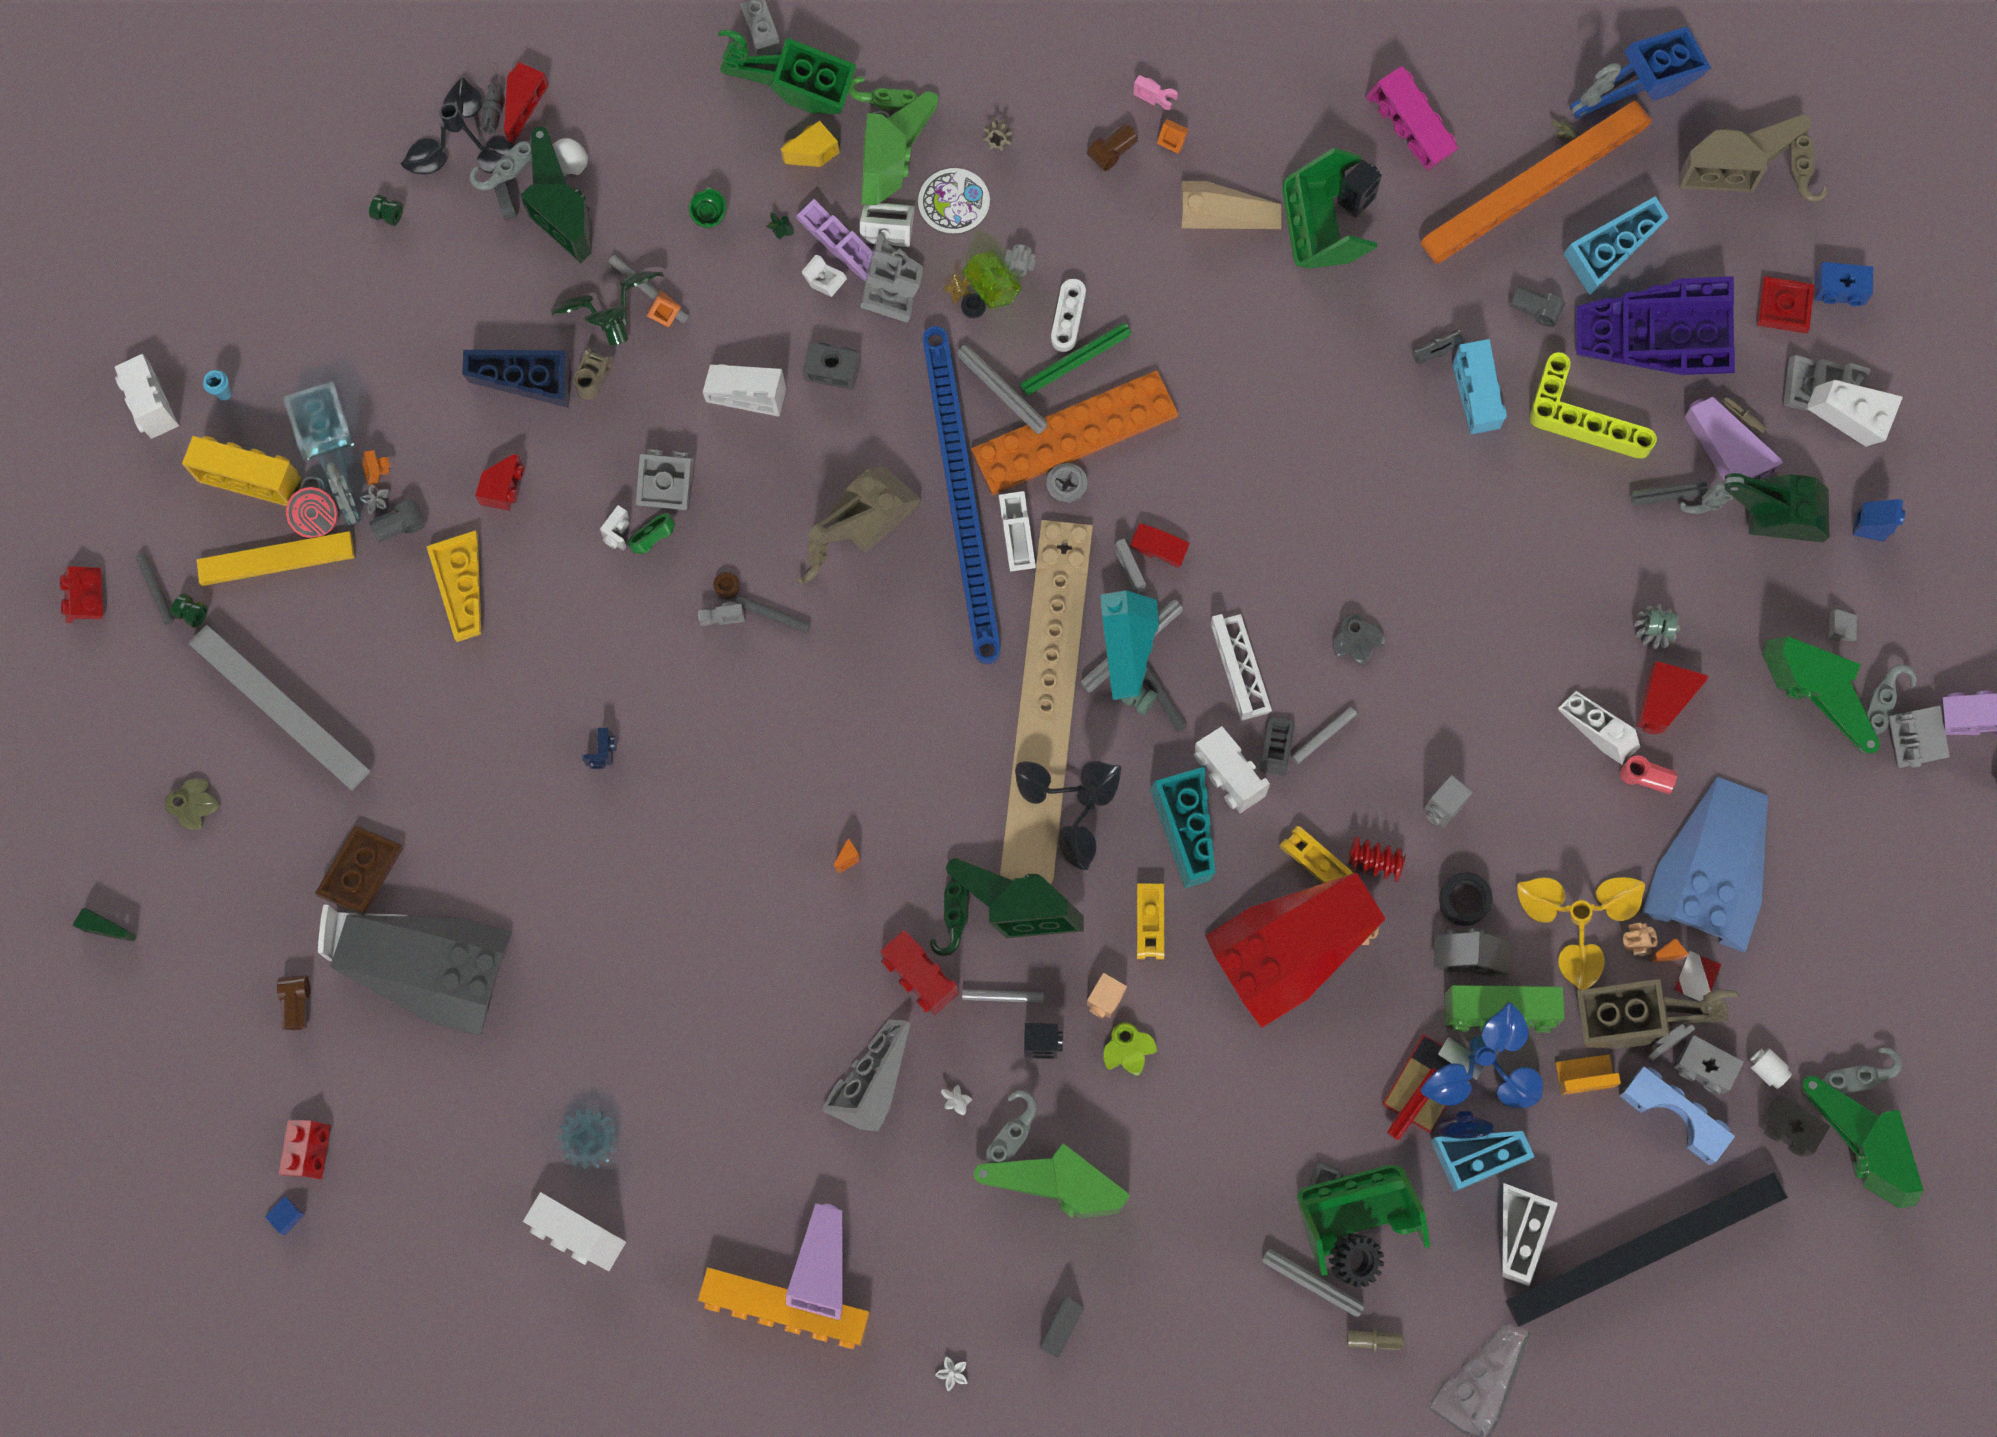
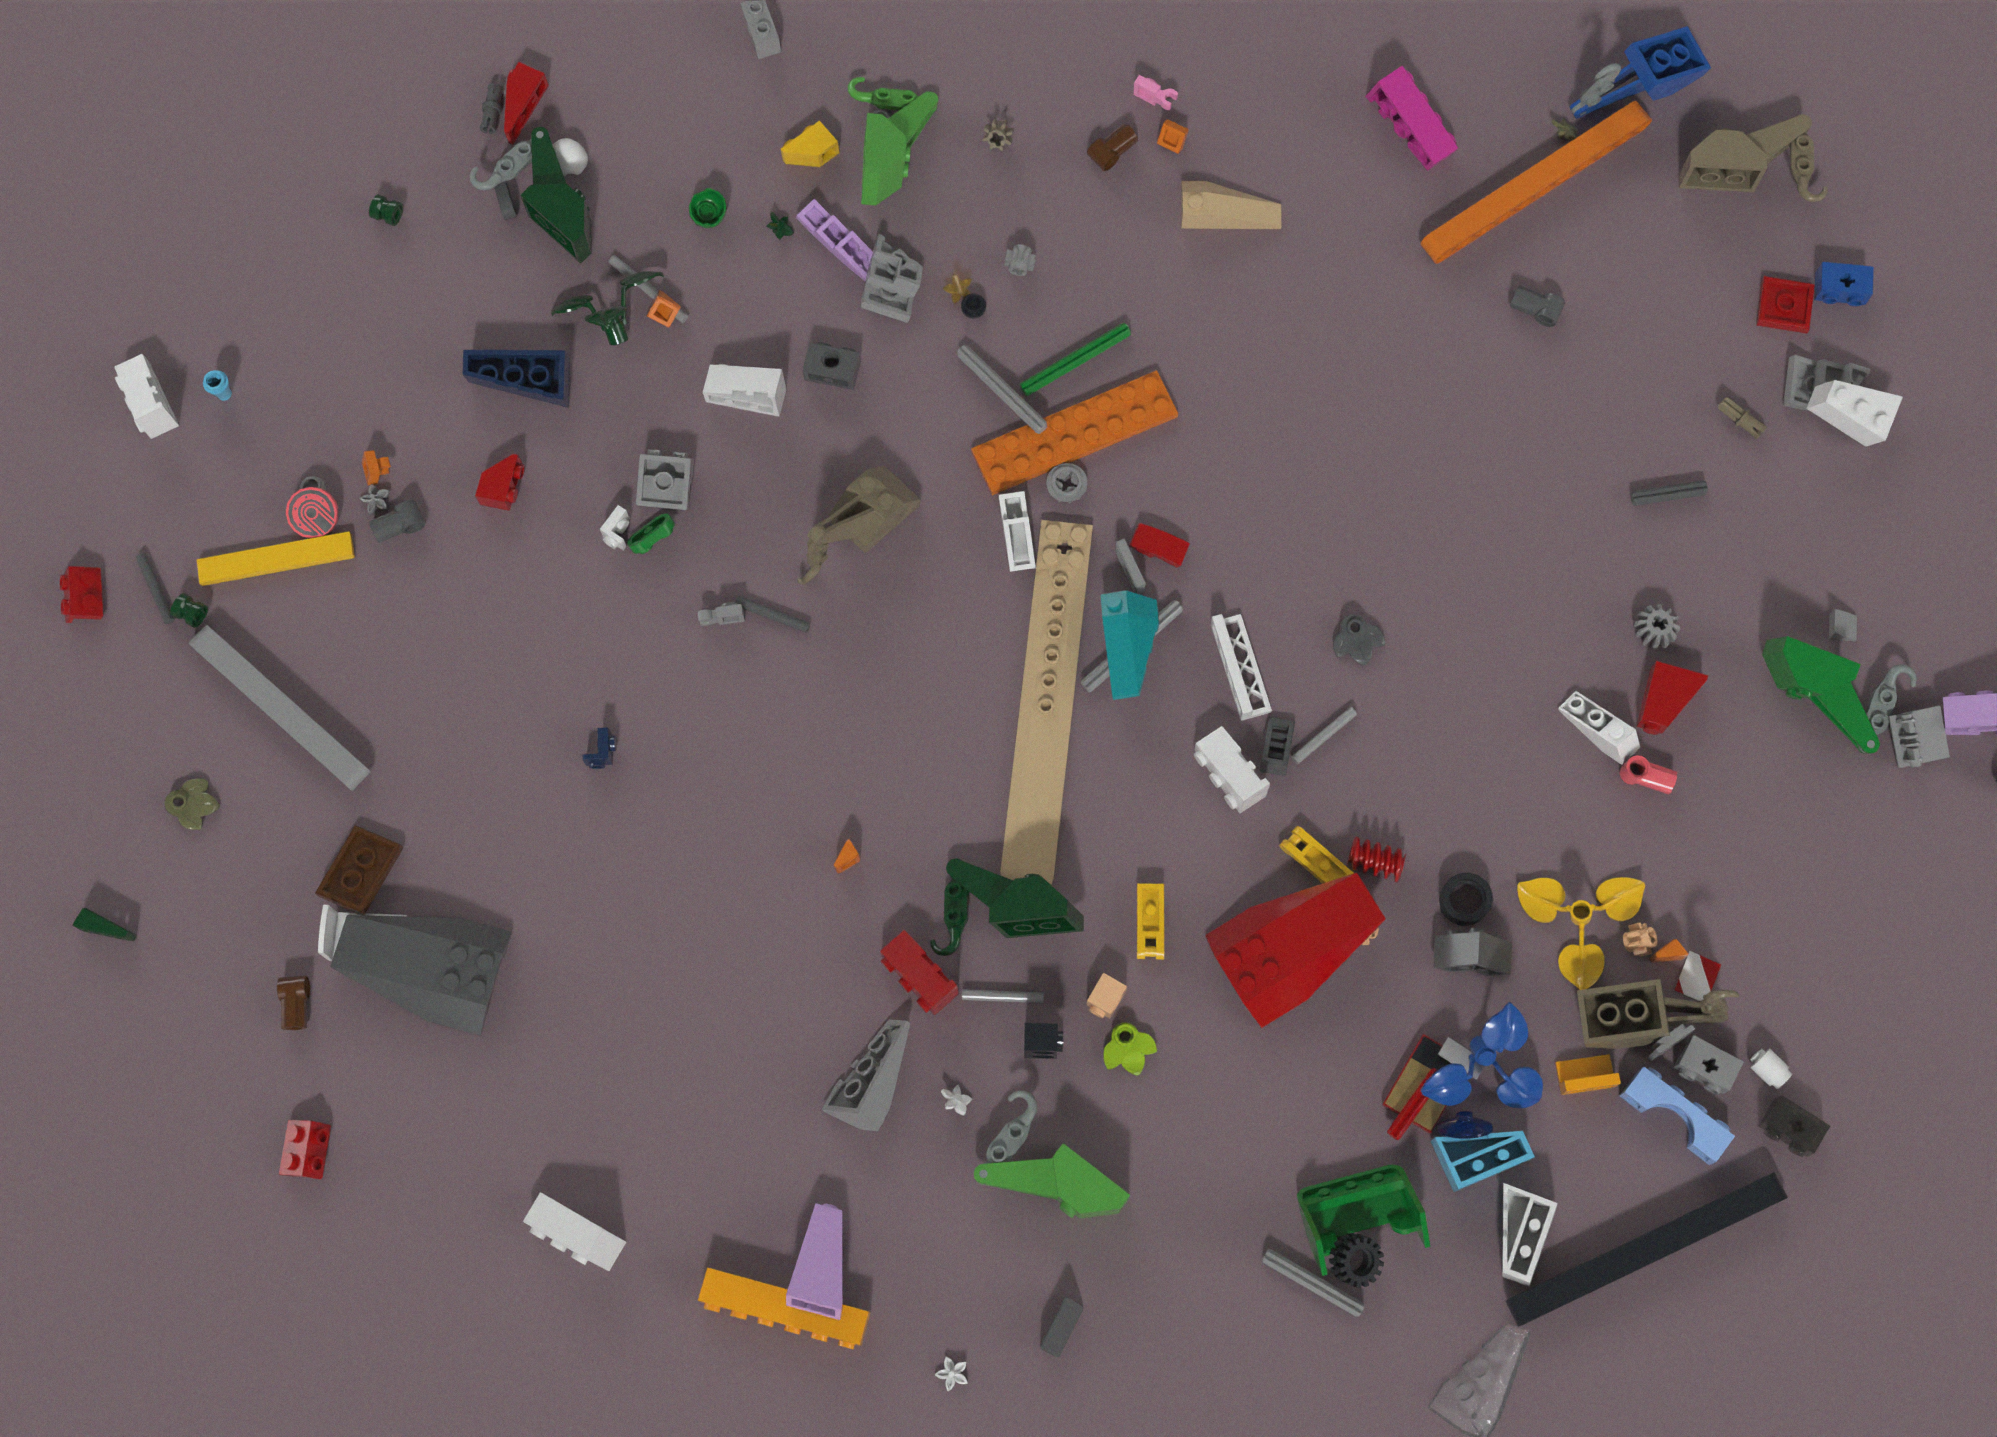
yellow brick [182,436,303,506] -> none
blue slope [265,1196,305,1235] -> none
clear light blue slope [283,382,361,526] -> none
black plant [400,77,514,174] -> none
yellow wing [426,530,482,642] -> none
clear light blue gear [557,1108,618,1169] -> none
dark tan piece [573,348,613,400] -> none
reddish brown tile [713,572,740,599] -> none
green slope [718,30,856,114] -> none
white bracket [802,255,847,297] -> none
white tile [860,203,914,247] -> none
sticker [918,168,990,234] -> none
blue gear [923,326,1000,664] -> none
clear neon green brick [962,251,1022,310] -> none
black plant [1015,761,1121,870] -> none
white plate [1051,279,1086,352] -> none
sand green wheel [1121,685,1158,716] -> none
dark grey bar [1144,664,1186,732] -> none
teal wedge [1150,767,1215,889] -> none
green windscreen [1282,148,1378,269] -> none
dark grey tile [1308,1161,1344,1186] -> none
black brick [1337,160,1382,218] -> none
dark tan axle [1347,1329,1404,1352] -> none
dark grey pin [1412,329,1465,365] -> none
light grey brick [1424,775,1472,828] -> none
bright green brick [1444,985,1564,1033] -> none
medium azure wedge [1452,339,1507,435] -> none
neon yellow beam [1529,352,1657,459] -> none
medium azure wedge [1563,196,1669,296] -> none
dark purple wedge [1576,276,1735,375] -> none
medium blue wedge [1641,777,1768,953] -> none
sand green wheel [1645,608,1678,639] -> none
dark green slope [1679,473,1830,542] -> none
lavender slope [1685,397,1783,481] -> none
green slope [1801,1047,1924,1209] -> none
blue slope [1853,499,1905,542] -> none

